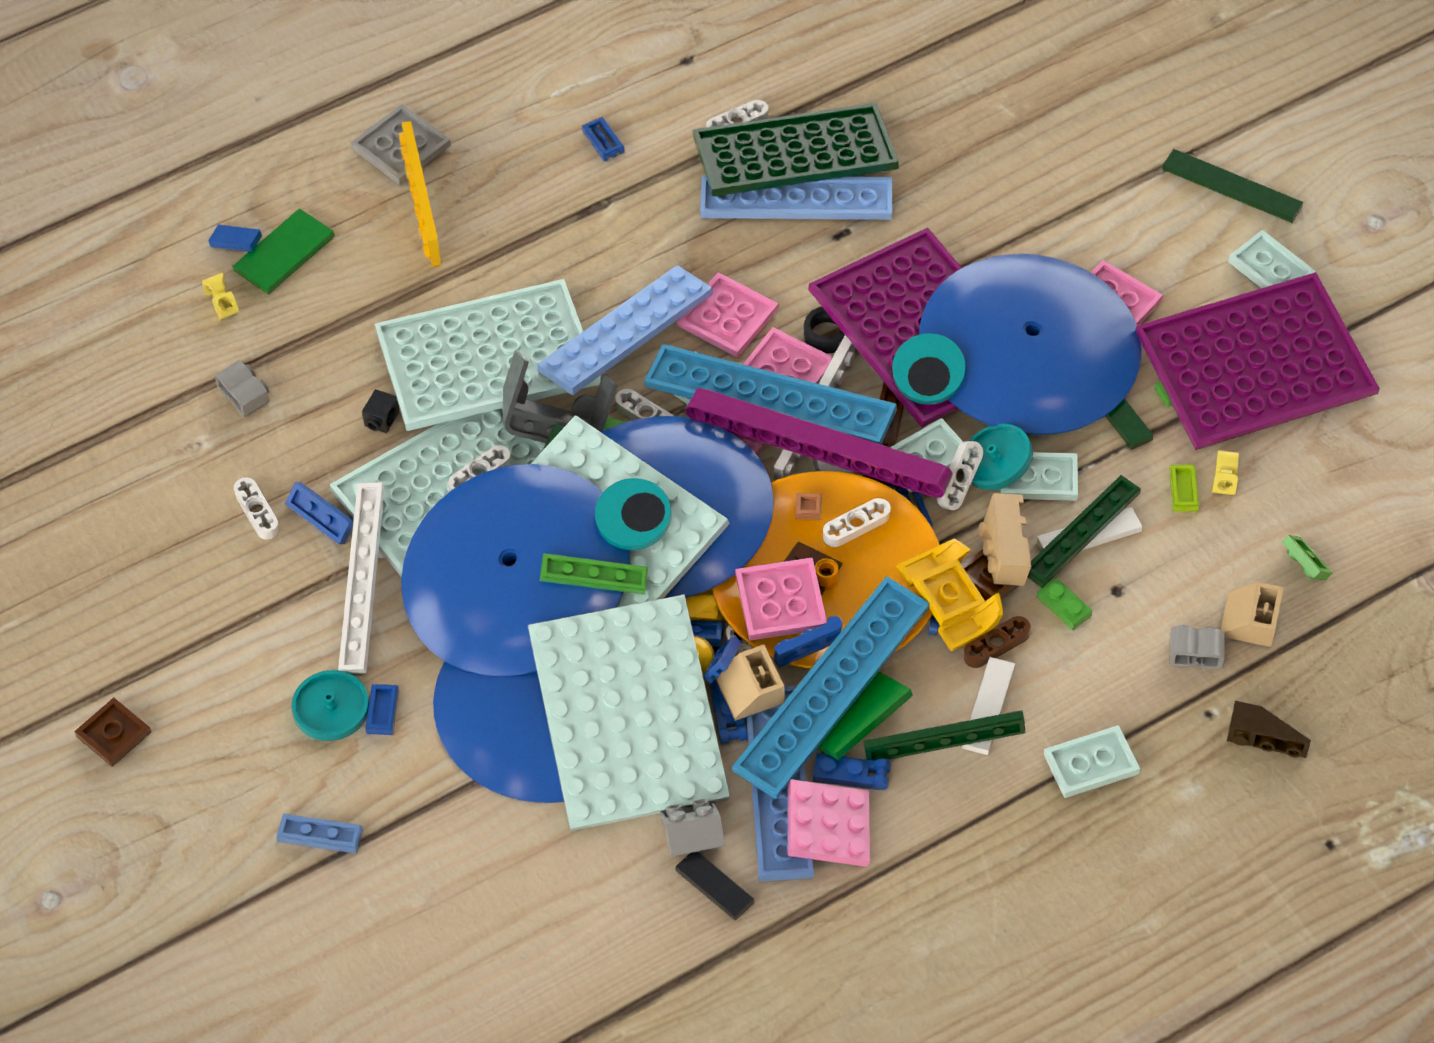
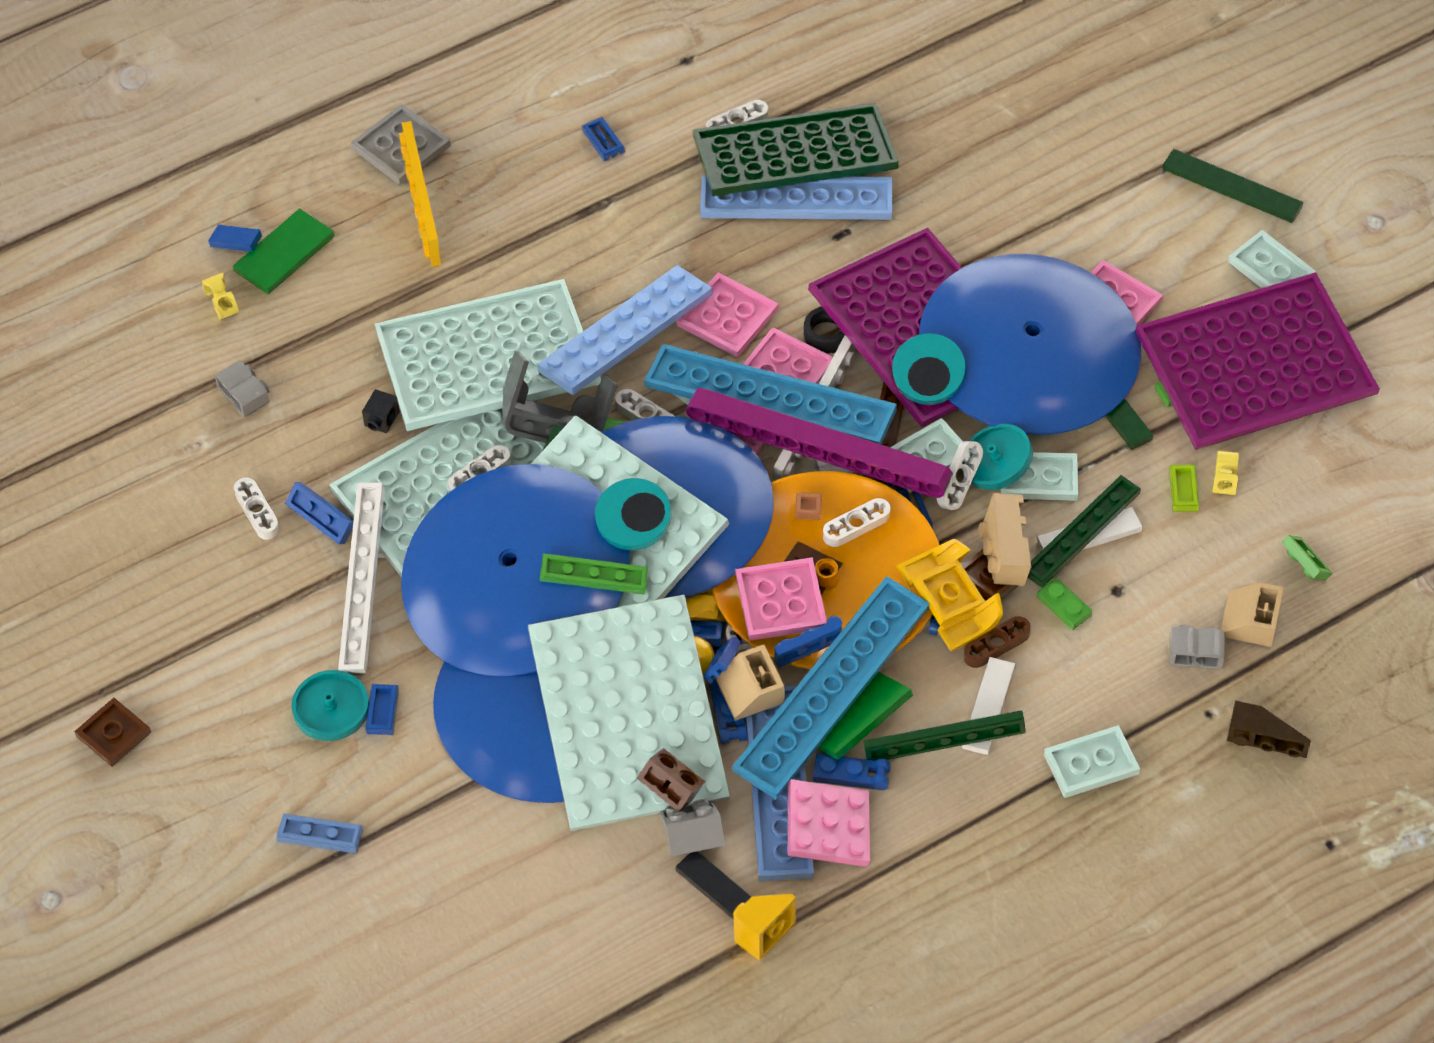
none -> reddish brown brick [637,748,706,812]
none -> yellow slope [733,894,796,961]

